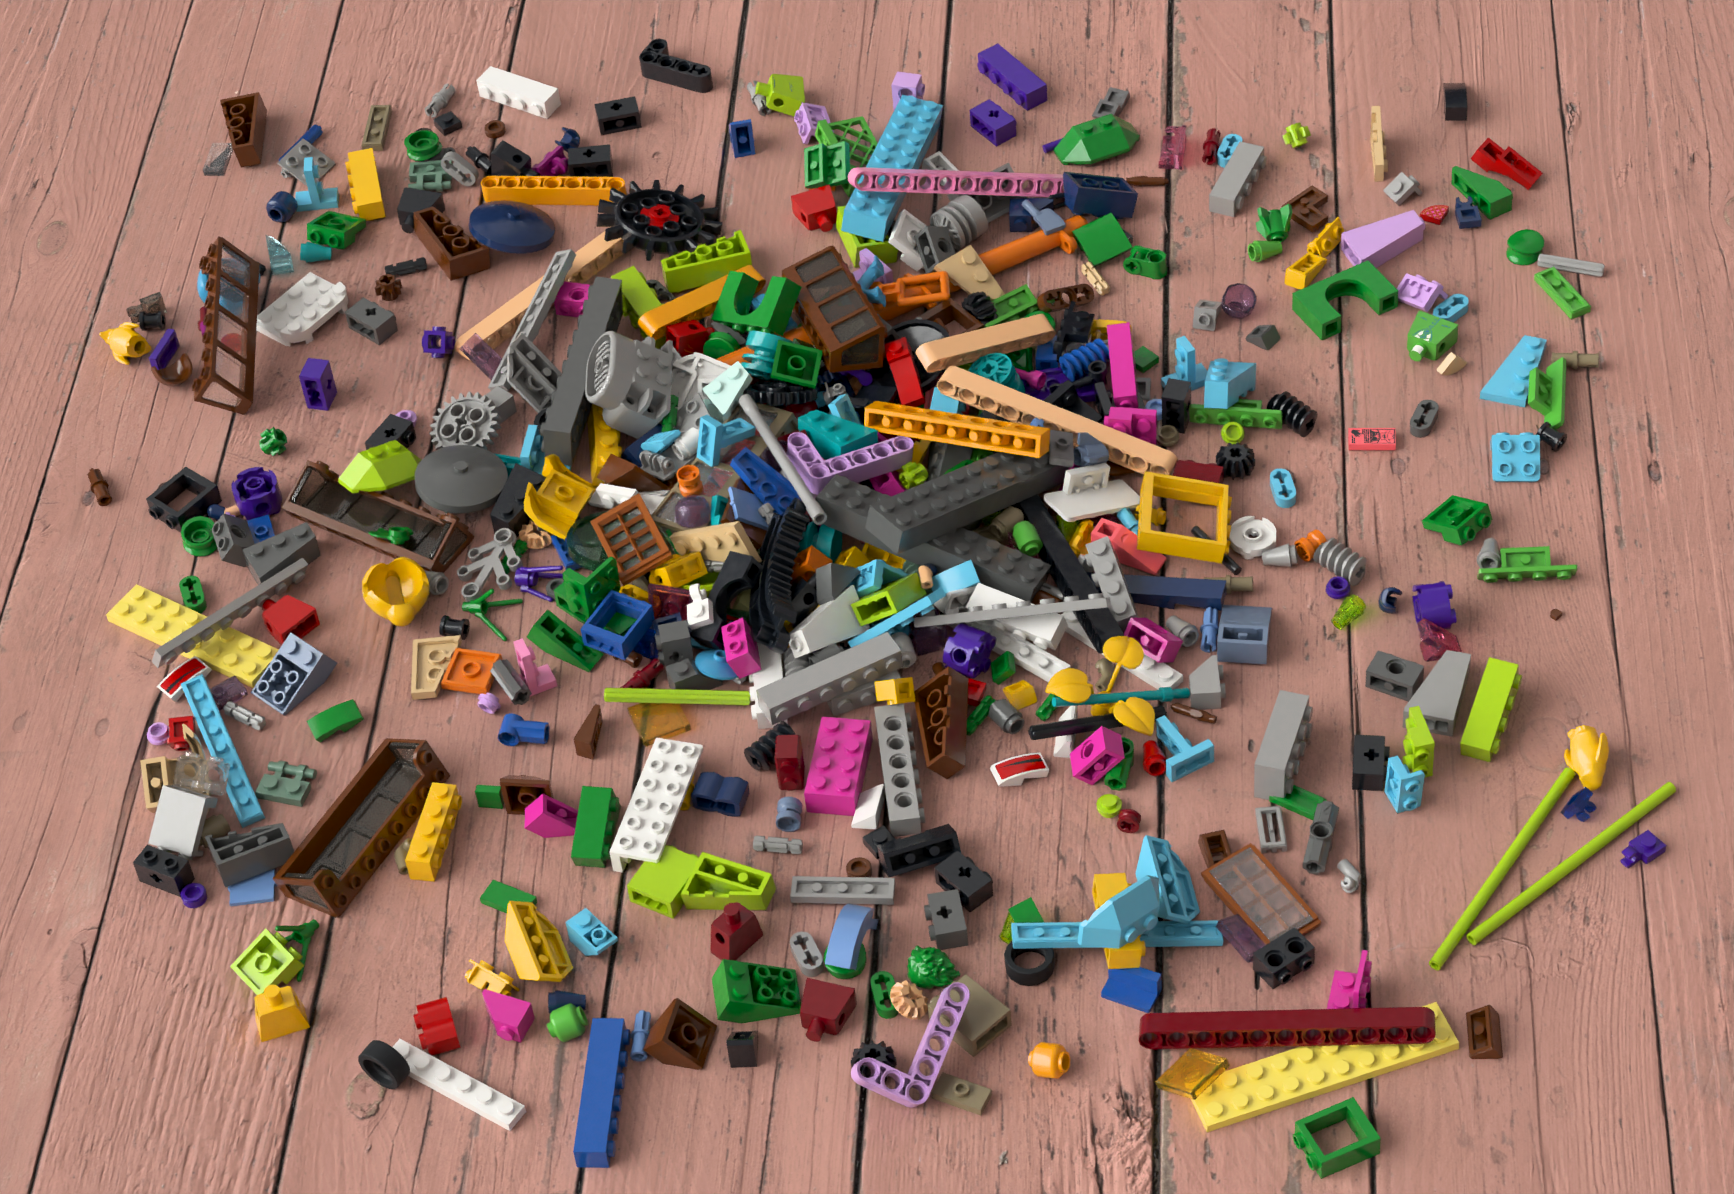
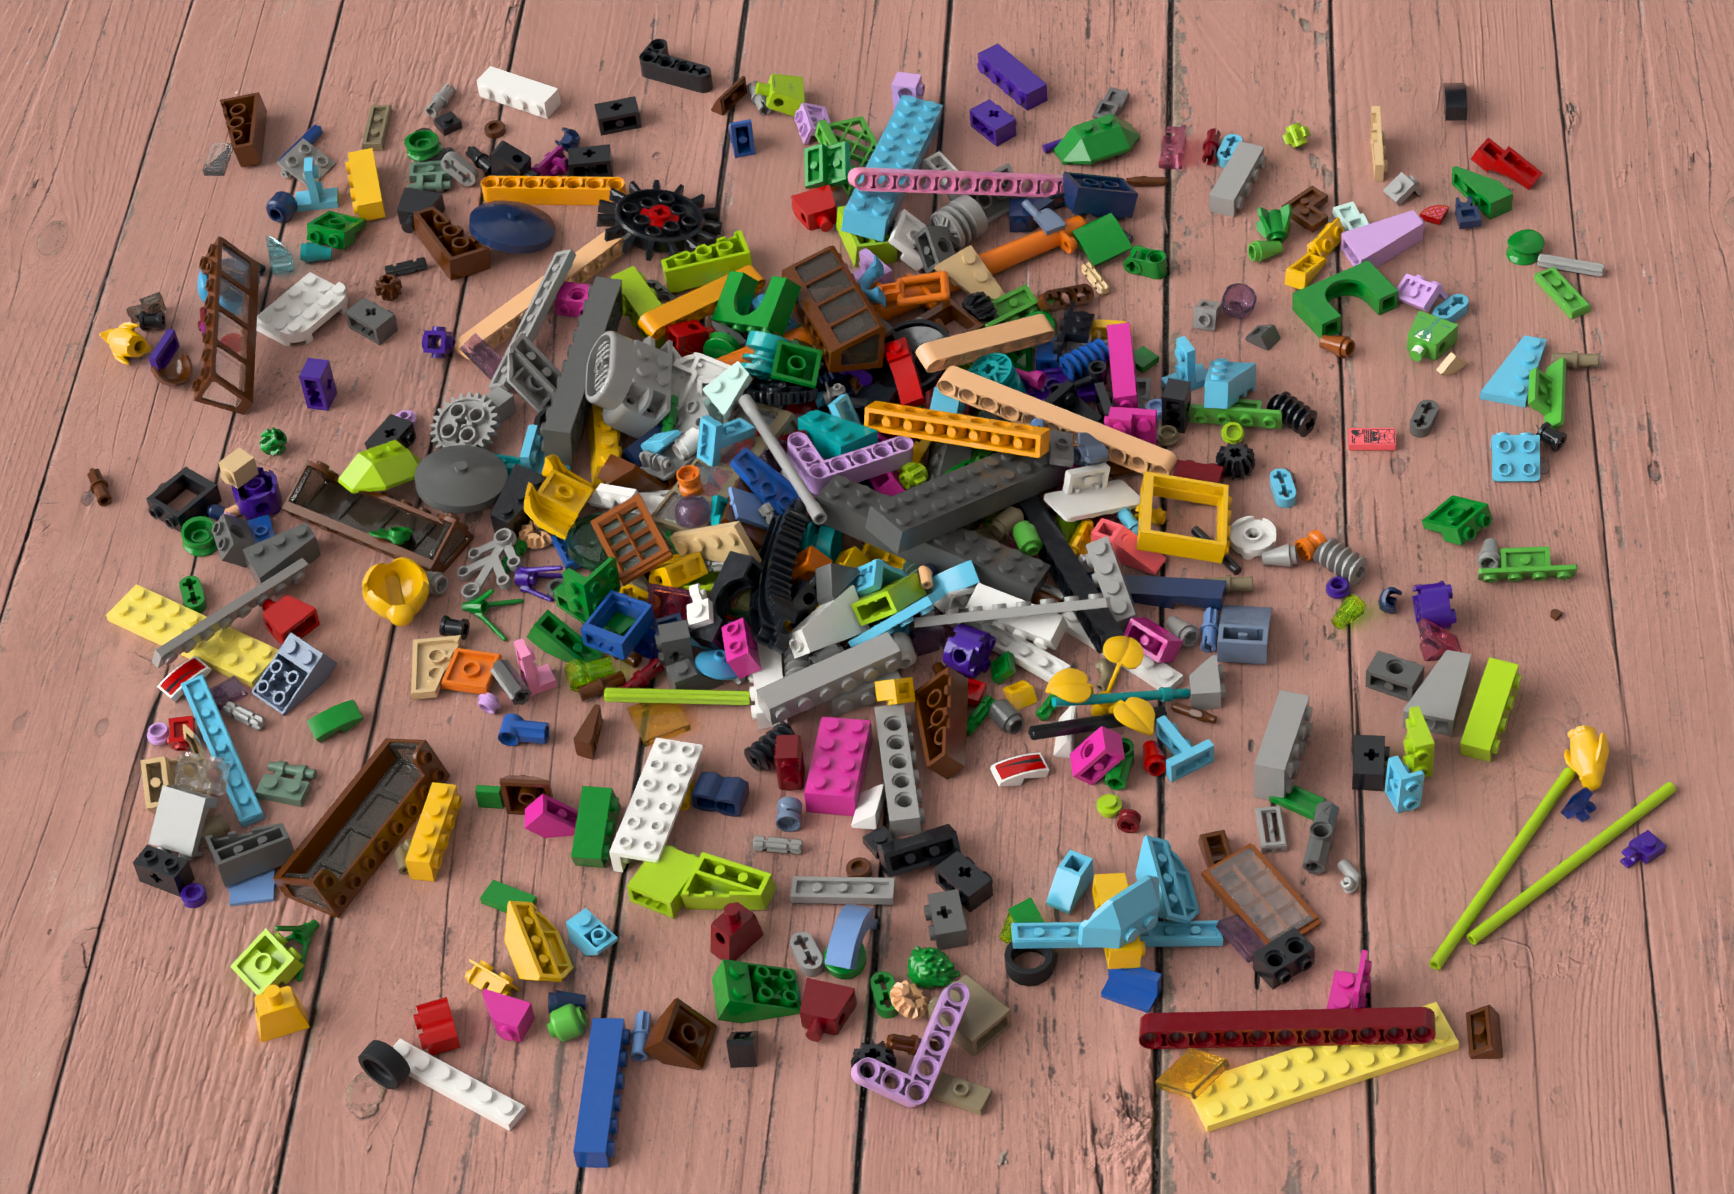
light orange head [1028,1042,1070,1079] -> none
green window [1293,1097,1381,1179] -> none
none -> tan brick [218,447,259,489]
none -> clear neon green piece [564,656,615,692]
none -> reddish brown axle [577,671,626,702]
none -> reddish brown slope [711,76,747,116]
none -> reddish brown axle [886,1034,940,1056]
none -> medium azure slope [1046,849,1094,914]
none -> dark orange cone [1319,334,1355,358]
none -> light aqua slope [1332,201,1369,232]

